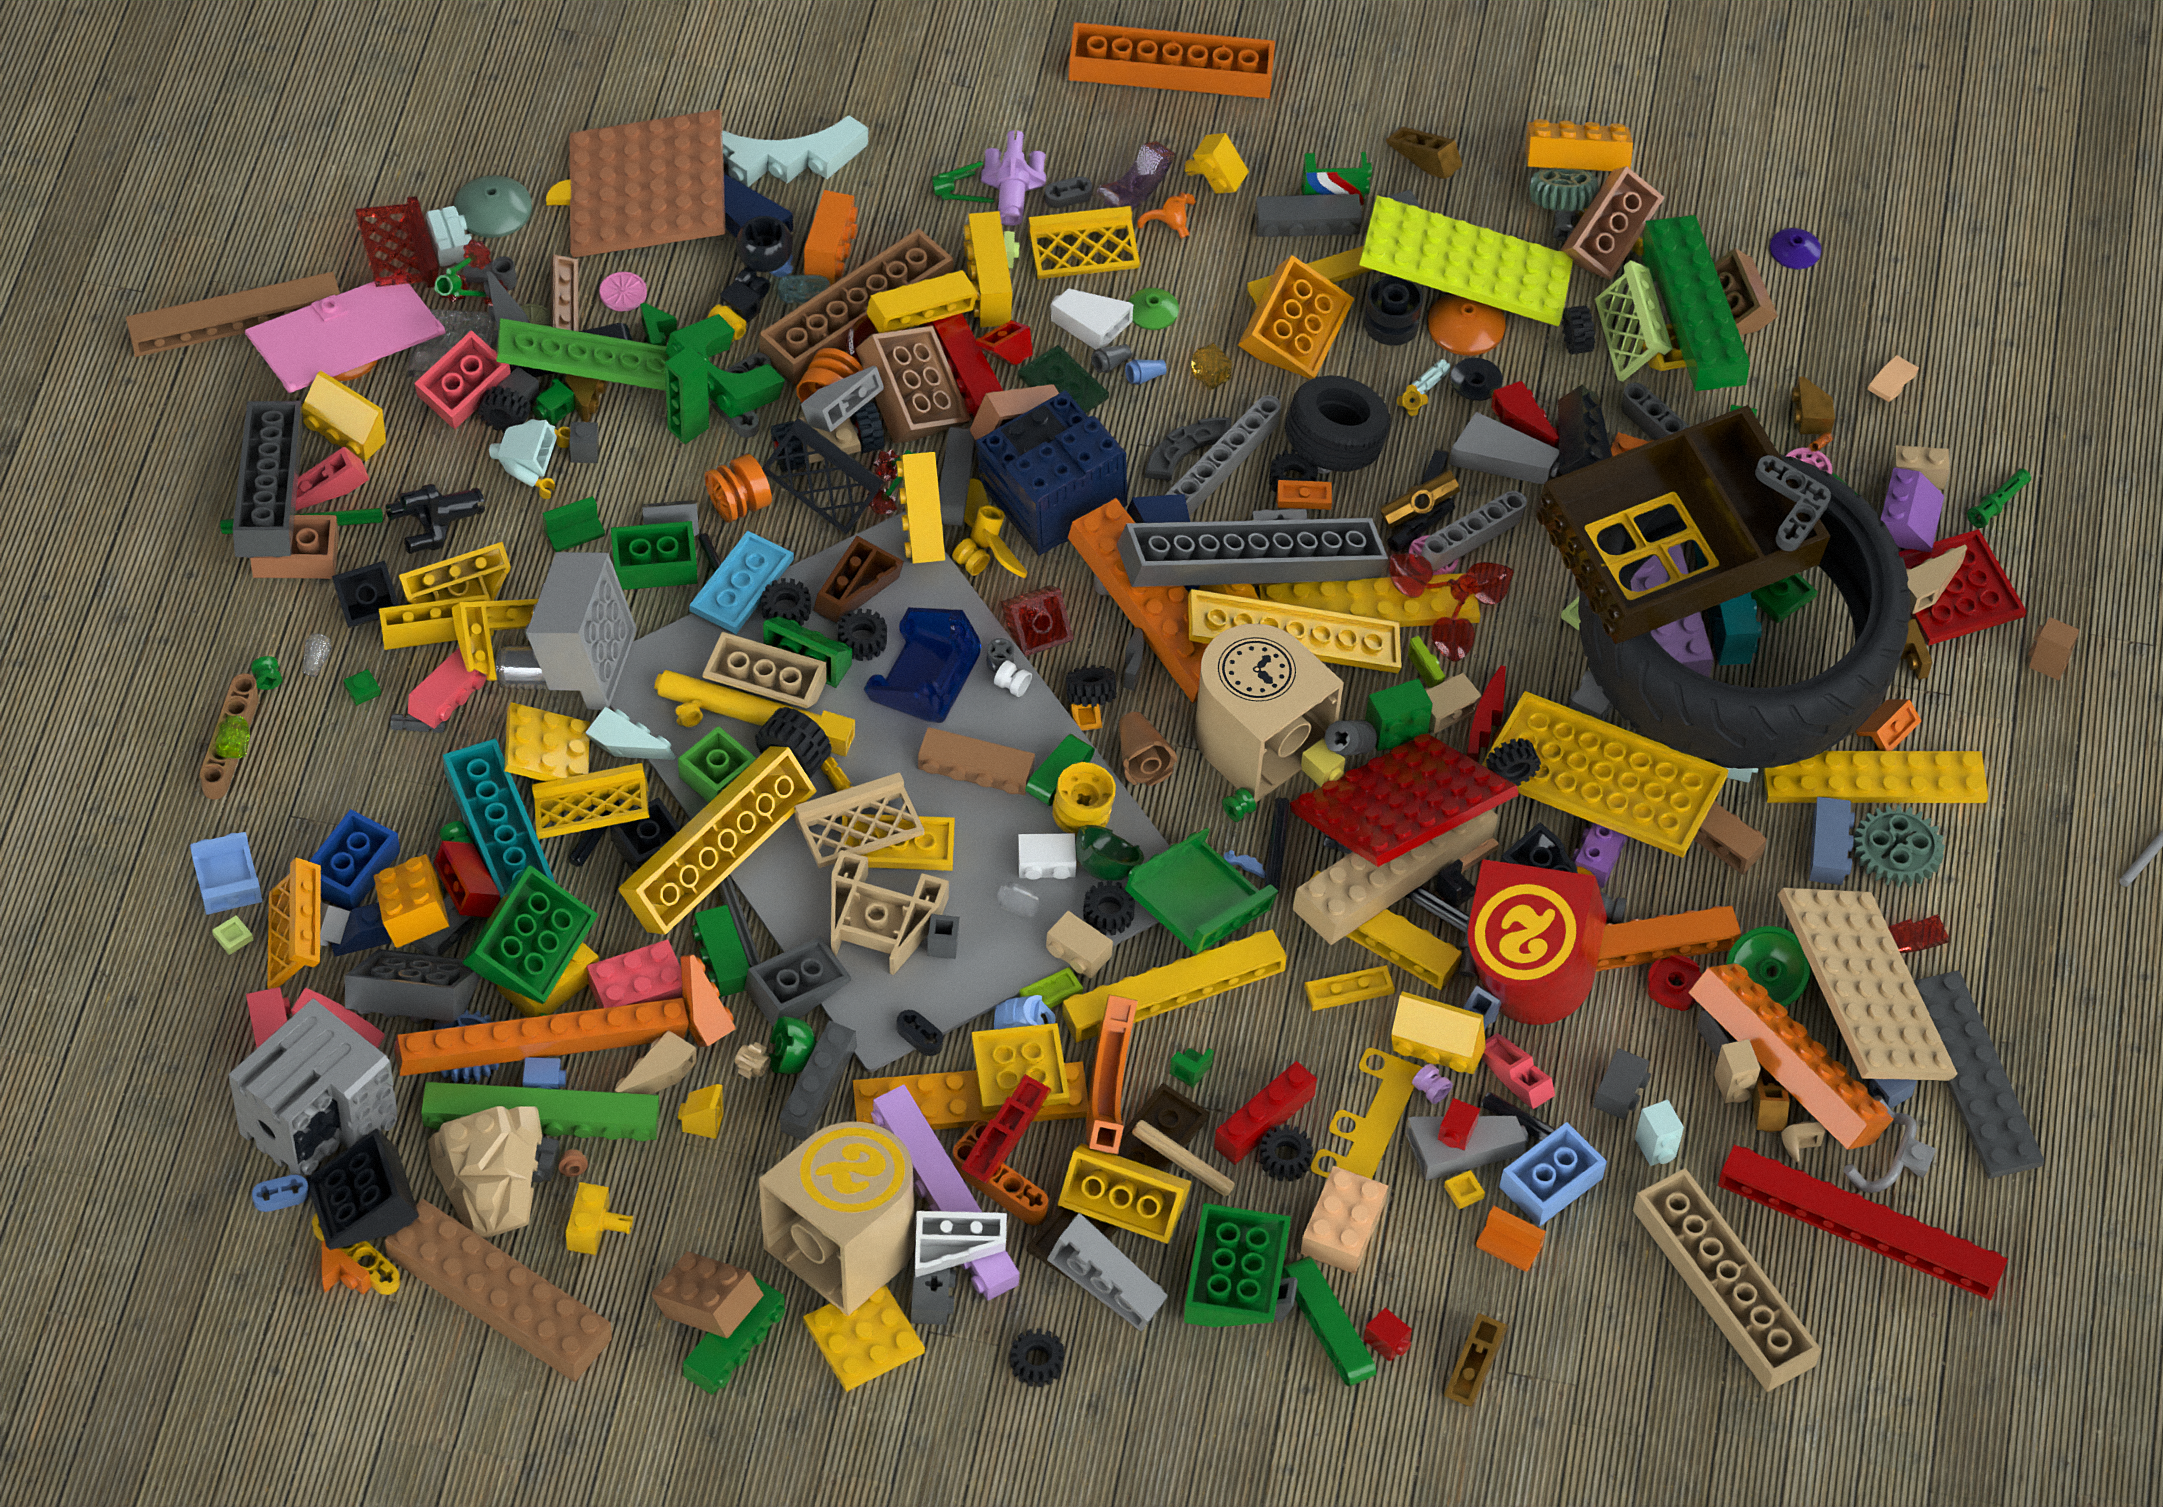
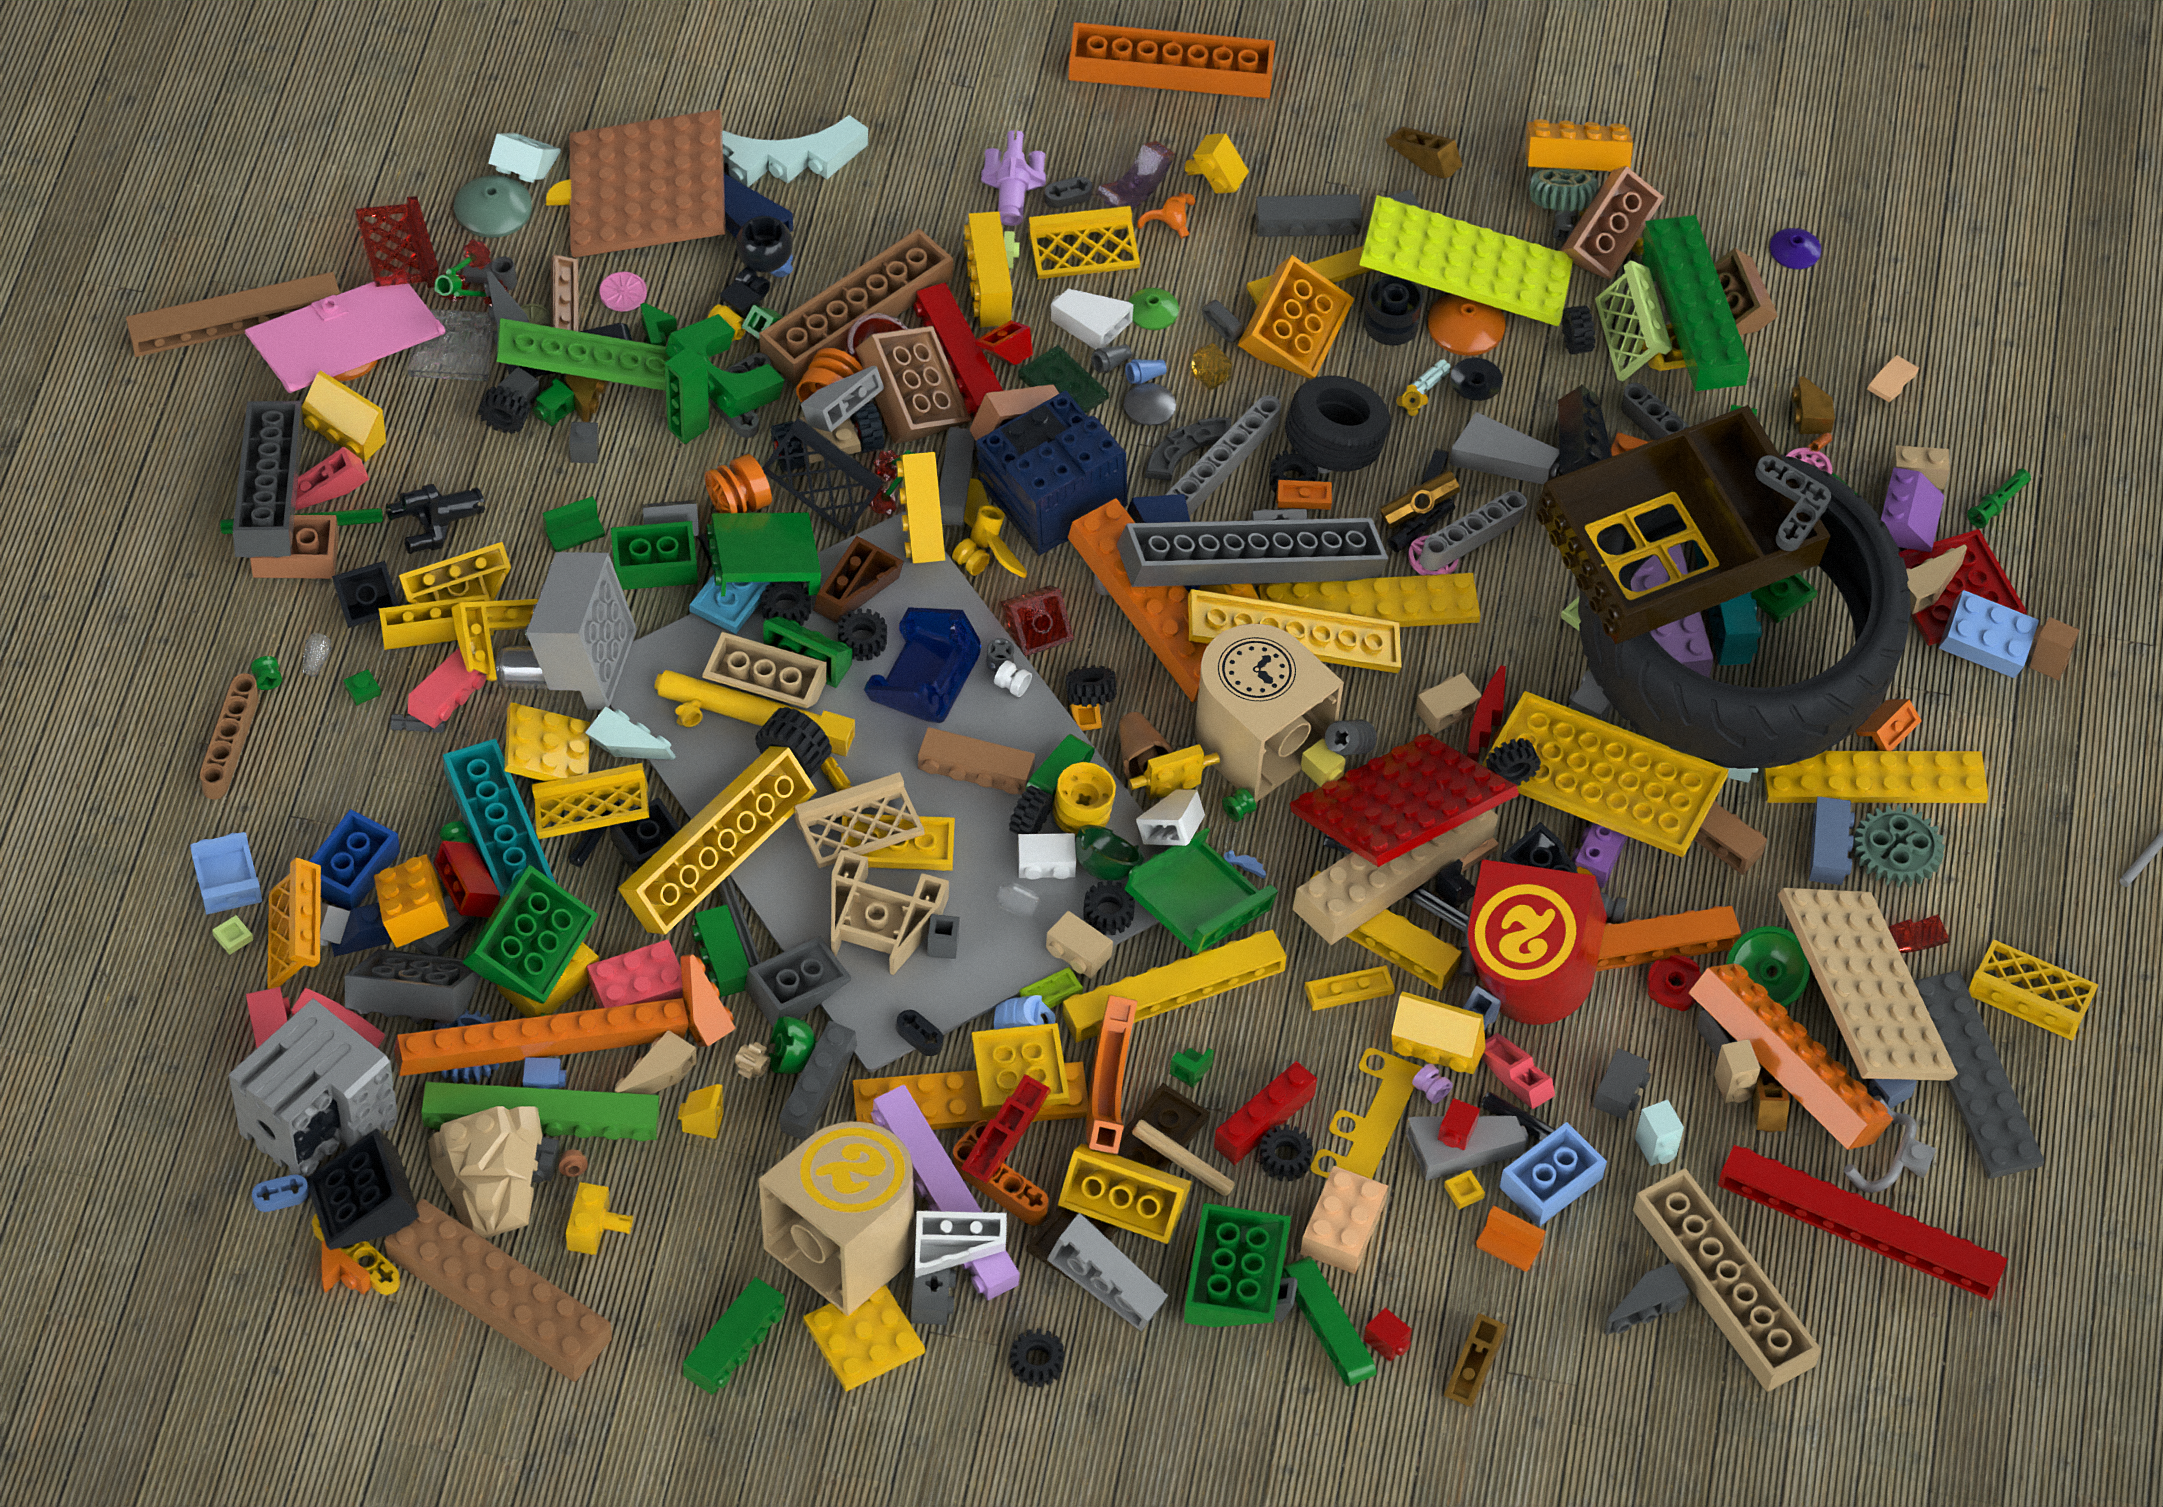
clear neon green rock [216,715,250,759] -> none
coral brick [414,330,511,430] -> none
light aqua brick [426,206,473,267] -> none
light aqua torso [489,419,570,499] -> none
medium nougat brick [651,1251,763,1338] -> none
bright green brick [678,726,757,803] -> none
clear light blue plate [778,275,830,303] -> none
orange brick [804,190,858,287] -> none
yellow brick [867,270,977,333] -> none
green plant [932,161,995,203] -> none
dark grey slope [1124,627,1144,691] -> none
black axle [1265,797,1290,894] -> none
panel [1301,152,1372,205] -> none
green brick [1365,678,1433,751] -> none
clear red plant [1389,553,1514,662] -> none
lime plate [1408,635,1445,688] -> none
red slope [1491,380,1559,449] -> none
tan plate [1781,1121,1825,1163] -> none
pearl gold slope [1900,619,1933,680] -> none
none -> light aqua slope [488,133,561,183]
none -> green panel [706,512,821,597]
none -> green brick [741,304,783,339]
none -> black tyre [1009,785,1053,834]
none -> flat silver dish [1124,383,1176,426]
none -> yellow plate [1128,744,1220,800]
none -> white slope [1136,789,1205,846]
none -> dark grey beam [1202,300,1244,342]
none -> dark grey slope [1604,1262,1689,1335]
none -> light blue brick [1939,590,2039,678]
none -> yellow fence [1969,939,2098,1041]

